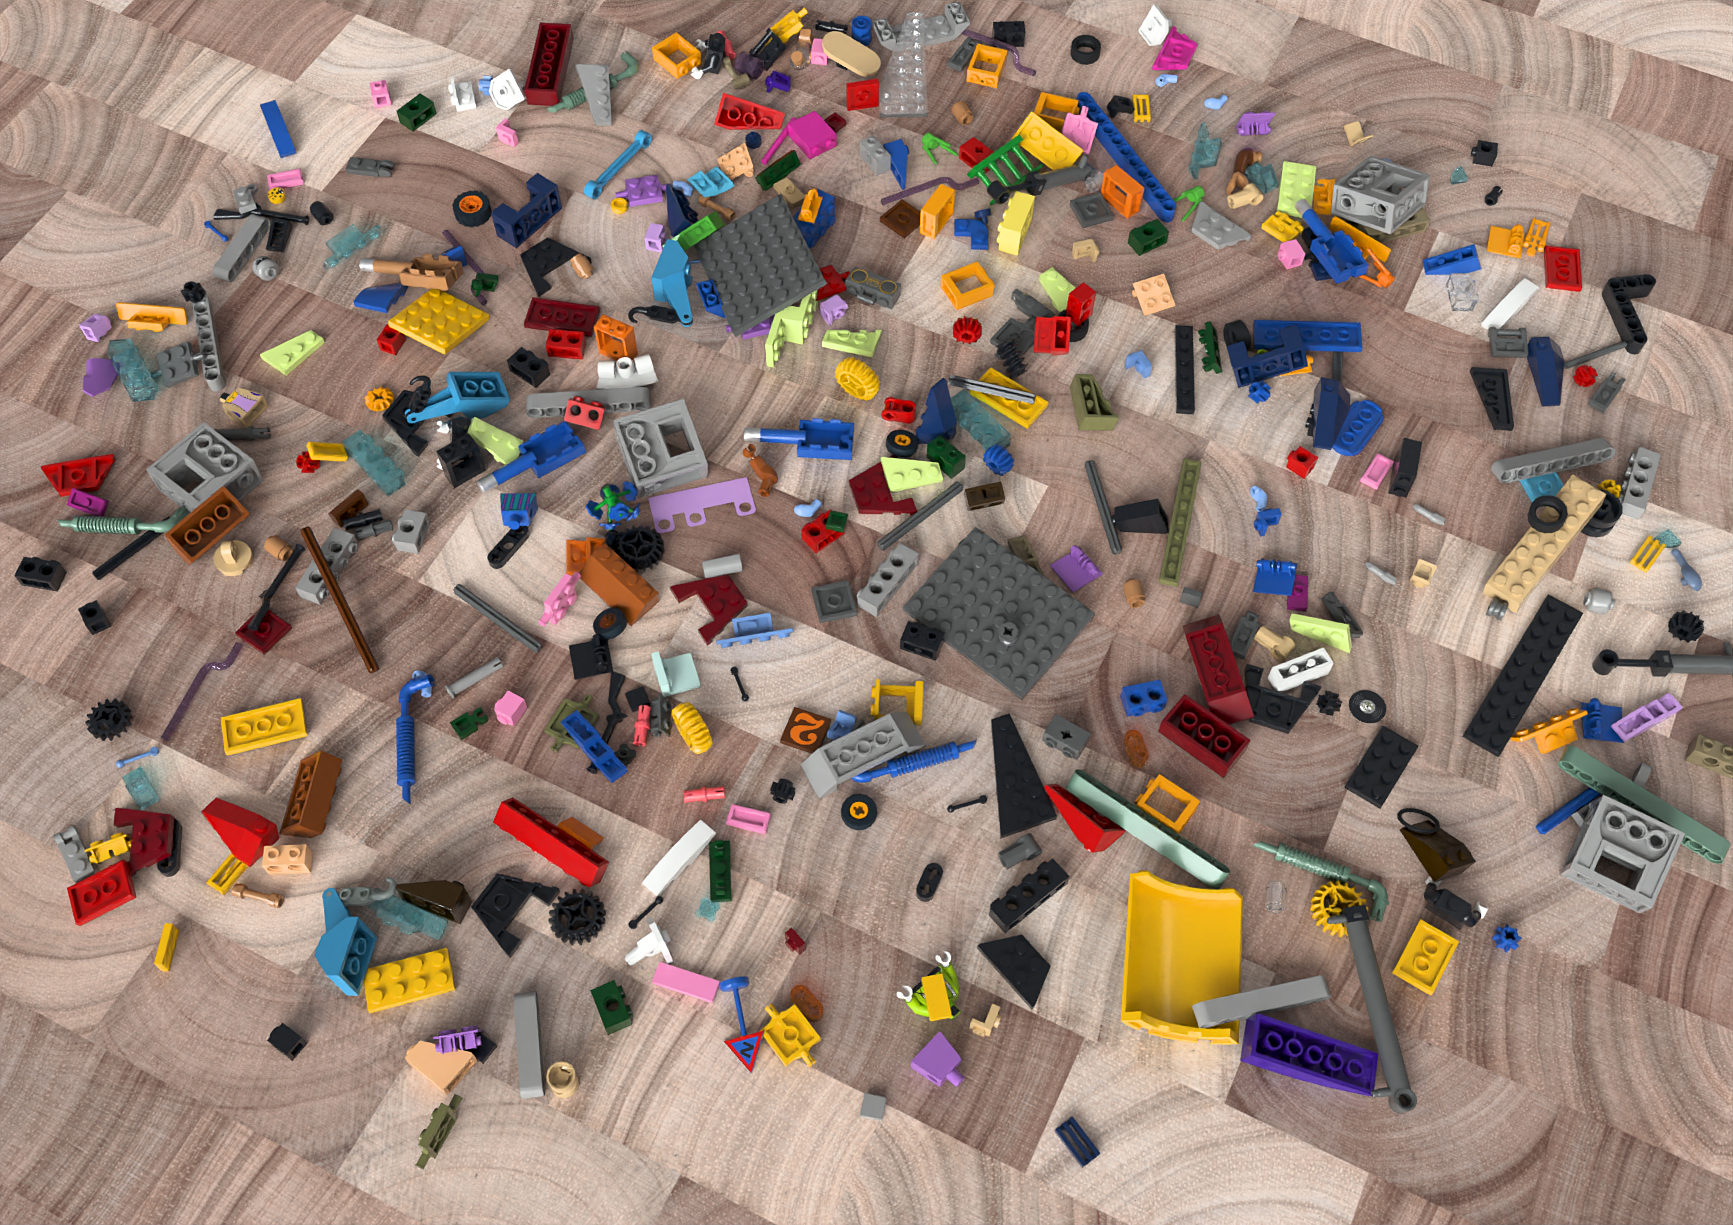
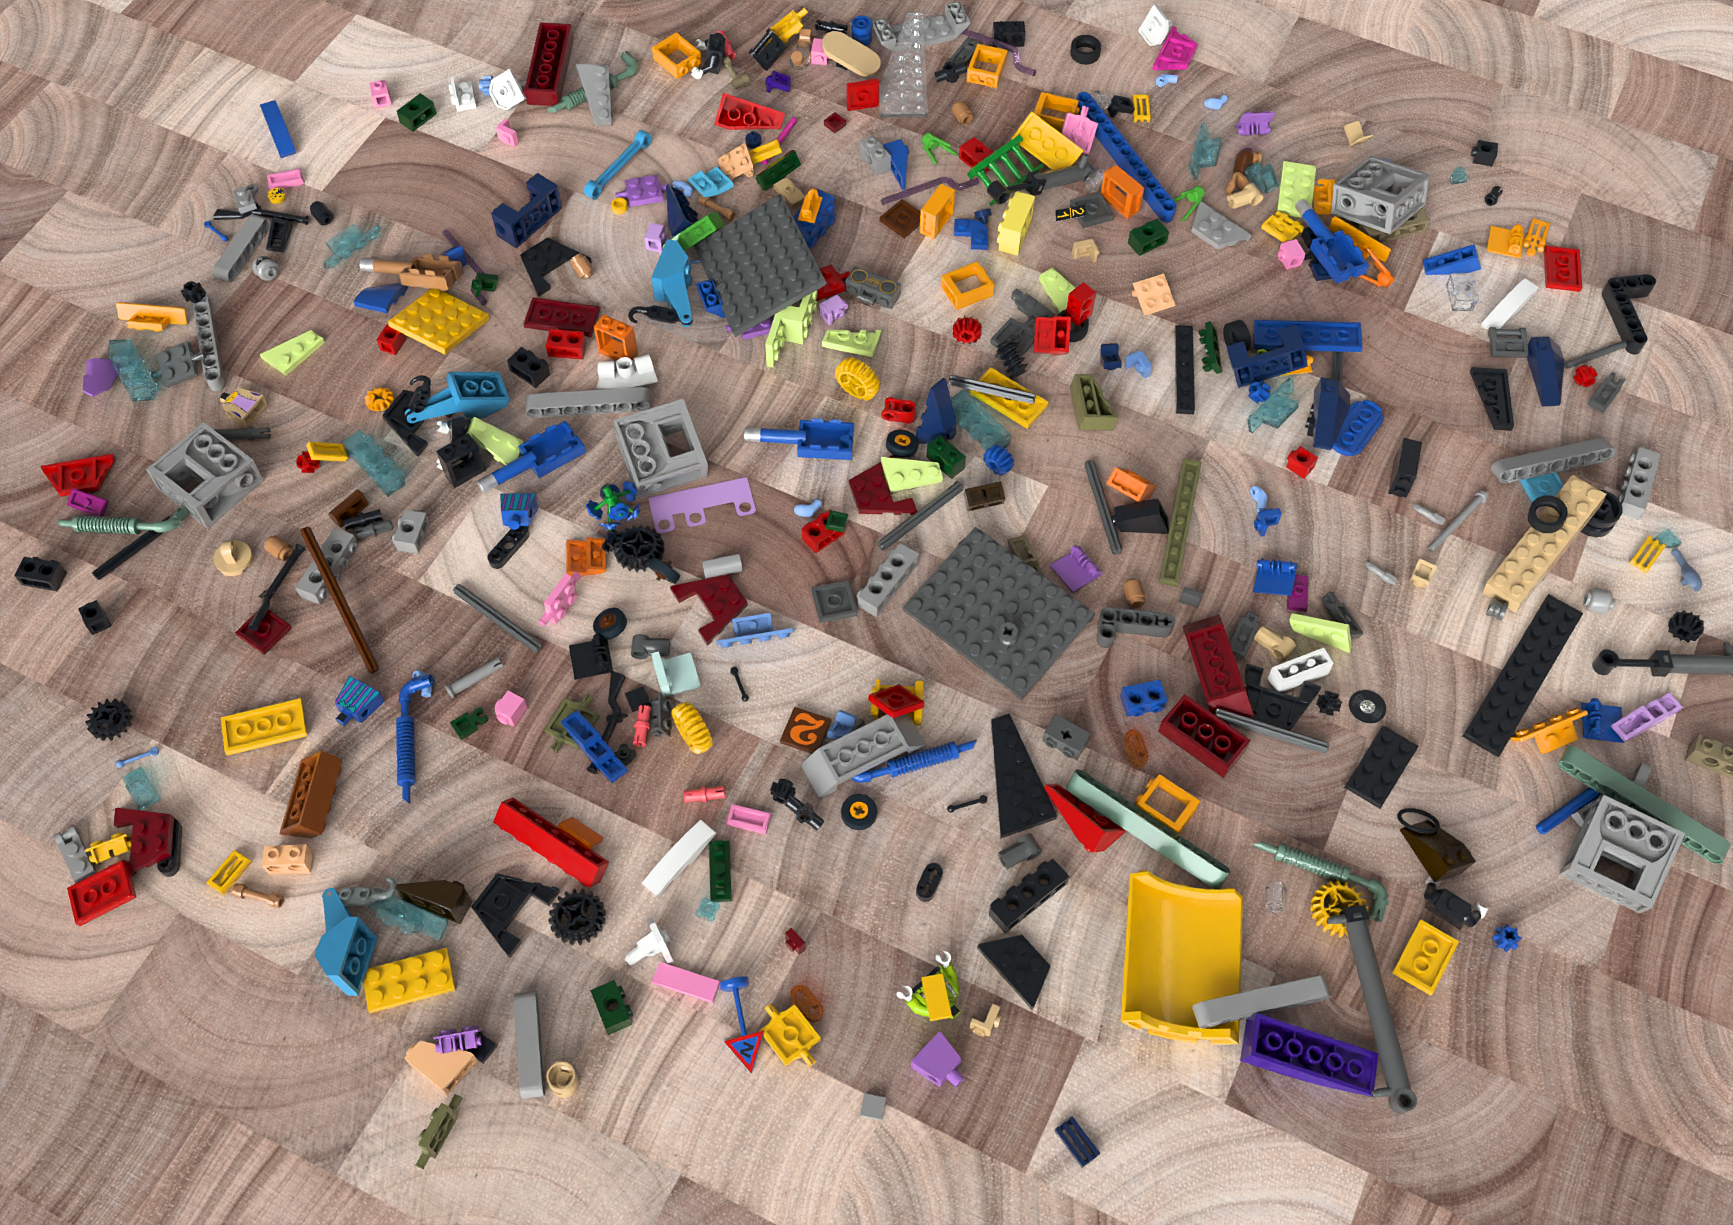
lavender brick [79,313,112,342] -> none
yellow tile [154,923,179,971] -> none
clear purple piece [161,642,243,741] -> none
dark orange slope [164,486,250,566] -> none
red wedge [201,797,280,867] -> none
black brick [267,1023,308,1061] -> none
dark grey hinge [346,157,395,177] -> none
black wheel [452,191,492,227] -> none
brick [564,396,606,430] -> none
dark orange slope [579,543,659,627] -> none
black hinge [628,896,663,929] -> none
clear purple wheel [734,51,764,80] -> none
dark orange arm [743,444,778,497] -> none
dark pink brick [788,111,837,159] -> none
black brick [900,621,945,661] -> none
bright pink tile [1360,453,1394,490] -> none
yellow gear [1597,479,1621,498] -> none
none -> blue torso [335,676,384,726]
none -> dark grey piece [631,634,670,659]
none -> black wheel [648,558,680,584]
none -> yellow tile [748,139,782,164]
none -> black axle [785,795,824,831]
none -> red plate [868,684,925,718]
none -> black axle [934,61,967,83]
none -> black sticker [1055,205,1086,221]
none -> clear brick [1091,90,1111,110]
none -> dark grey beam [1096,607,1175,648]
none -> dark blue bracket [1100,343,1122,370]
none -> orange window [1106,467,1157,502]
none -> dark grey axle [1214,708,1329,753]
none -> clear light blue bracket [1247,377,1299,433]
none -> light grey bar [1428,490,1489,552]

